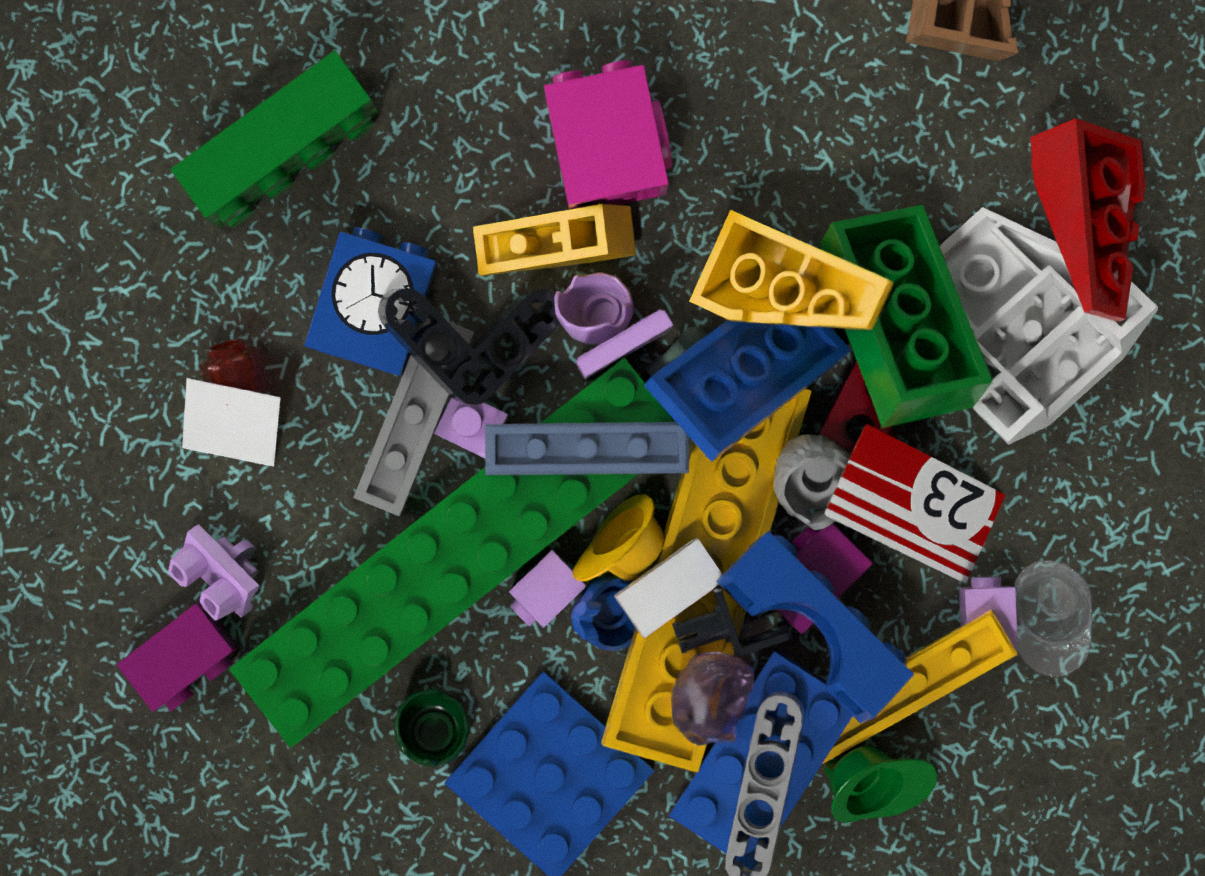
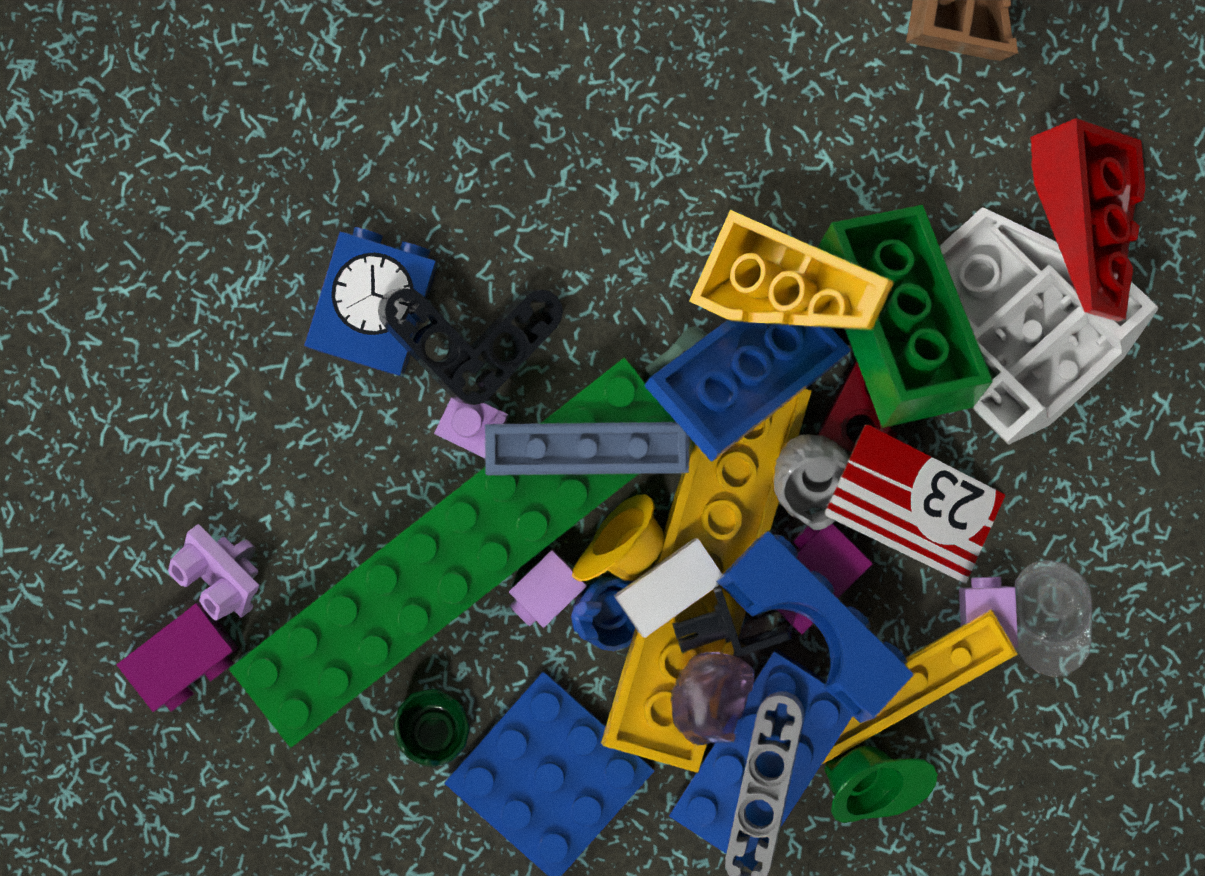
green brick [170,50,379,229] -> none
white sticker [182,378,281,467] -> none
clear red head [199,339,271,406] -> none
light grey plate [353,318,475,516] -> none
yellow slope [473,204,636,276] -> none
dark pink brick [544,60,673,210] -> none
lavender hair [554,272,634,345] -> none
lavender tile [576,309,673,380] -> none

